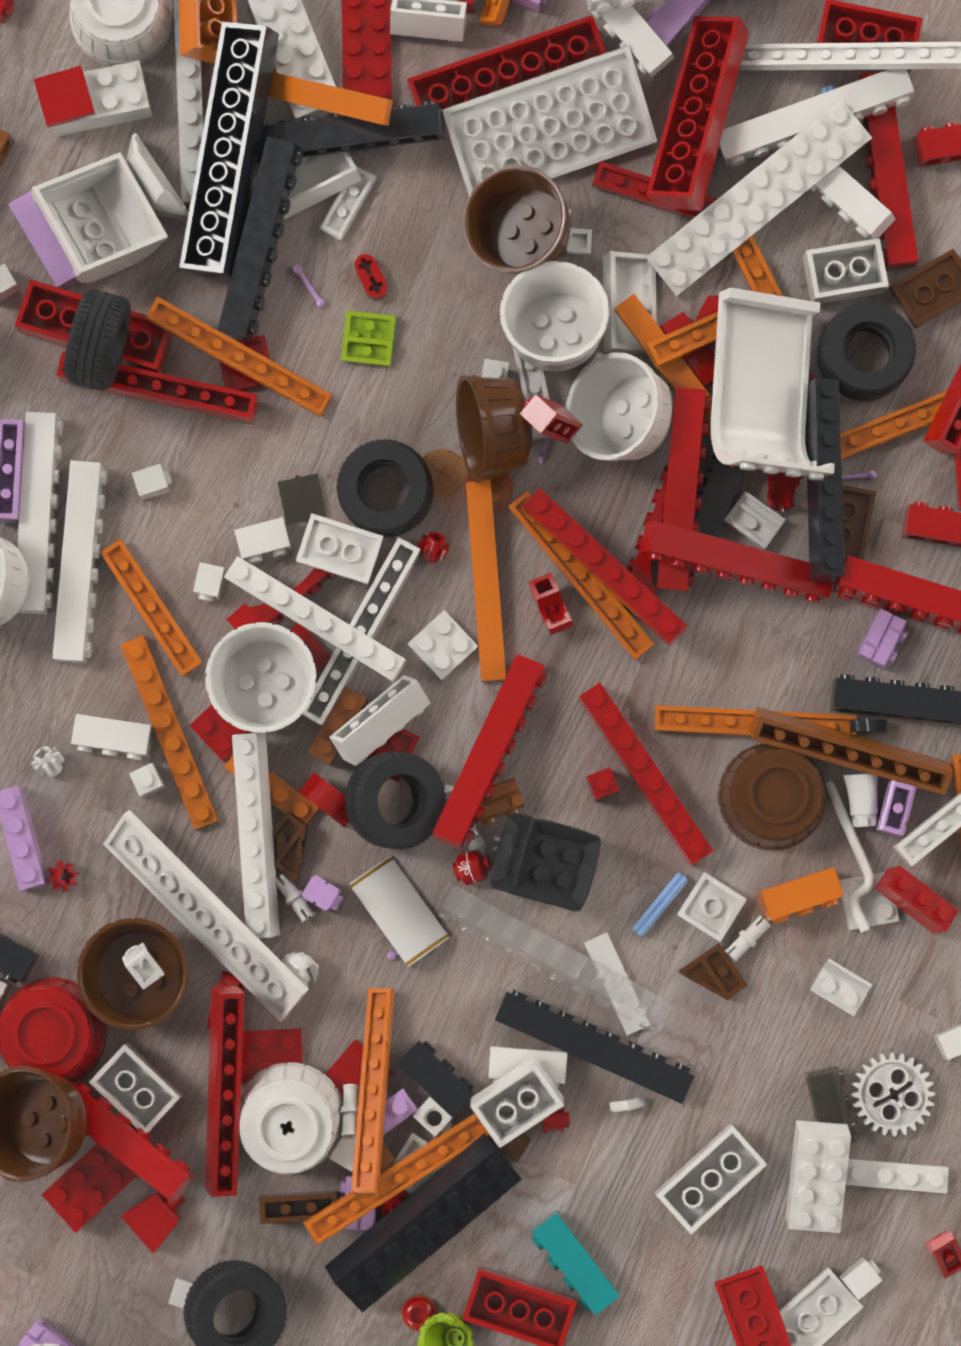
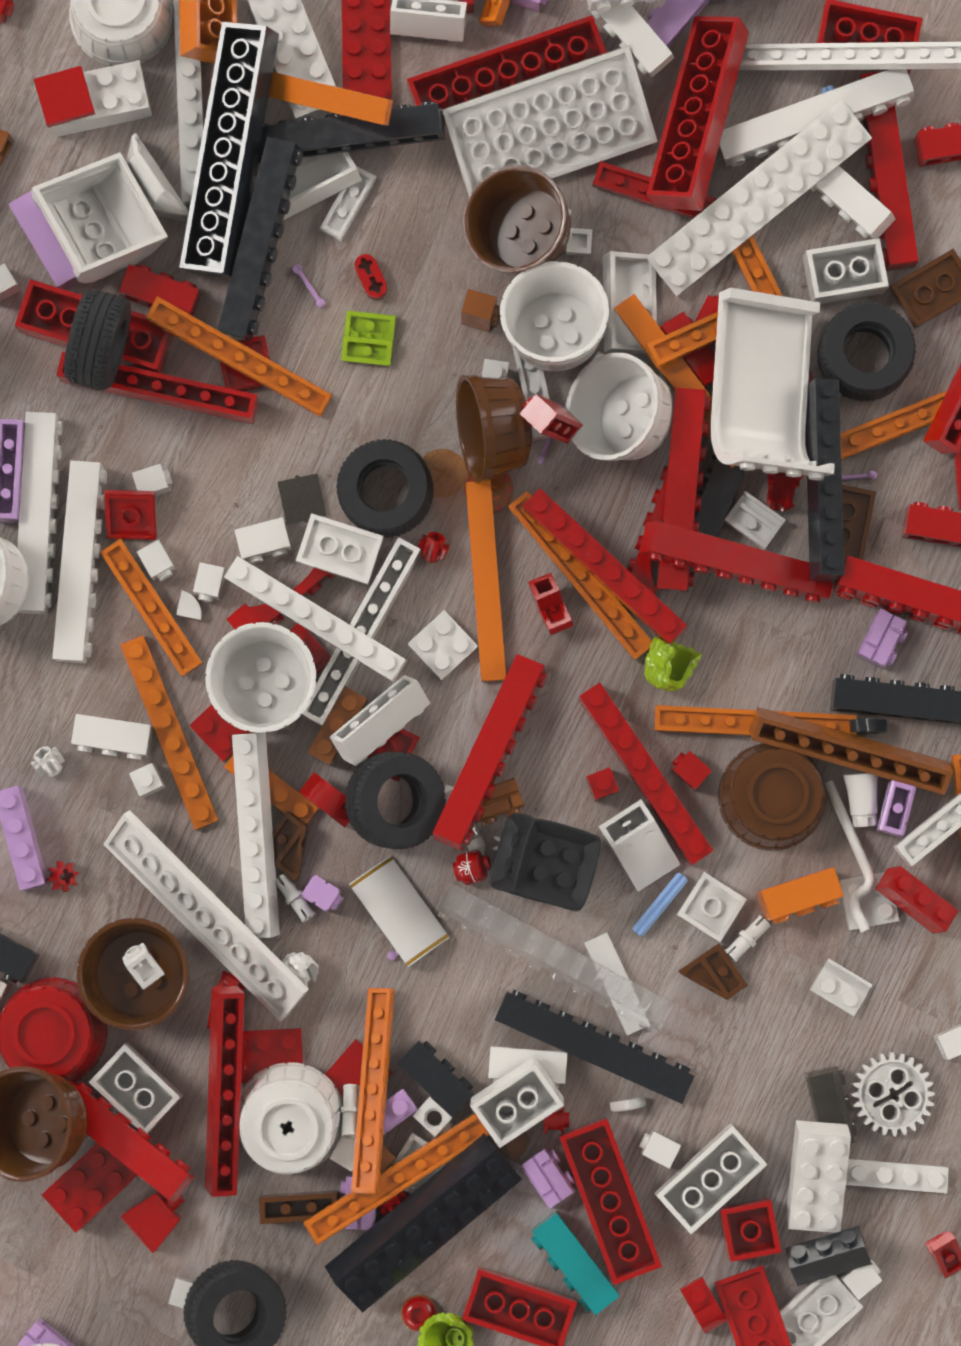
none -> red tile [104,490,157,540]
none -> red brick [119,264,201,316]
none -> white brick [137,539,176,581]
none -> white tile [176,591,202,621]
none -> dark orange brick [461,289,500,333]
none -> lavender brick [520,1147,575,1209]
none -> red brick [558,1117,662,1285]
none -> white slope [597,799,681,892]
none -> white brick [639,1130,681,1169]
none -> lime hair [644,637,702,692]
none -> red brick [671,751,712,791]
none -> red brick [680,1276,727,1334]
none -> red brick [718,1198,781,1262]
none -> black brick [785,1226,872,1286]

